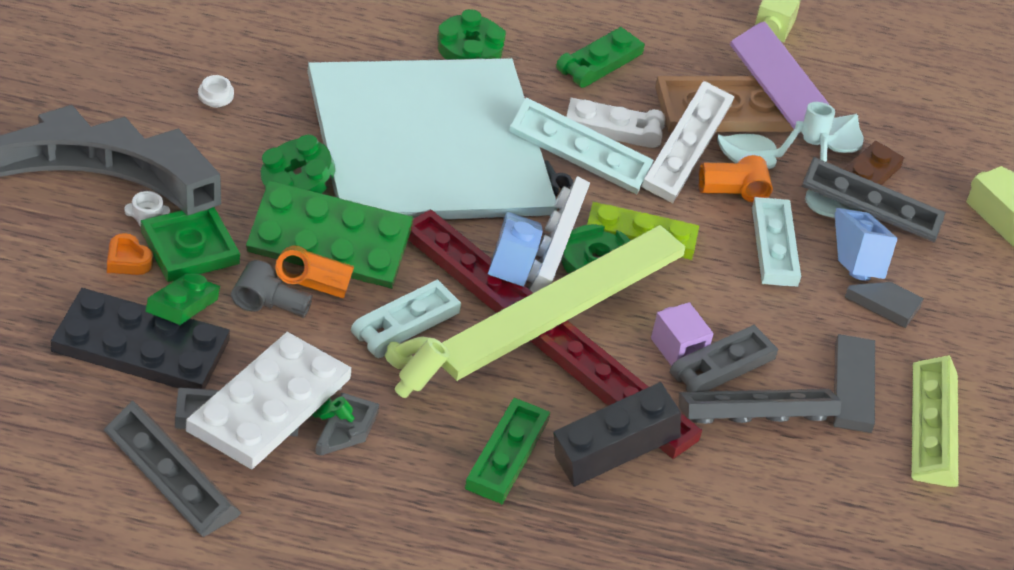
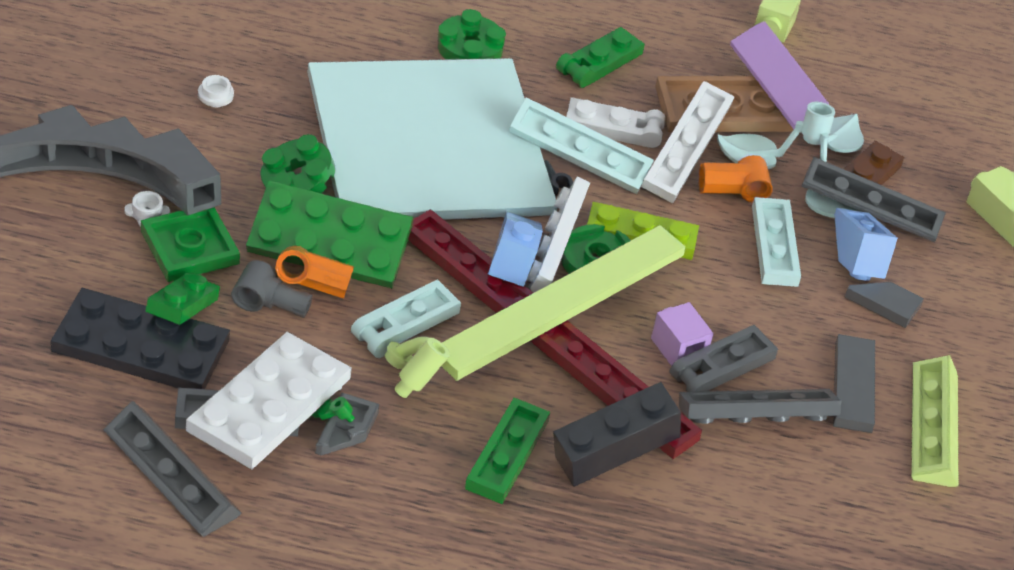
orange tile [107,233,153,275] -> none

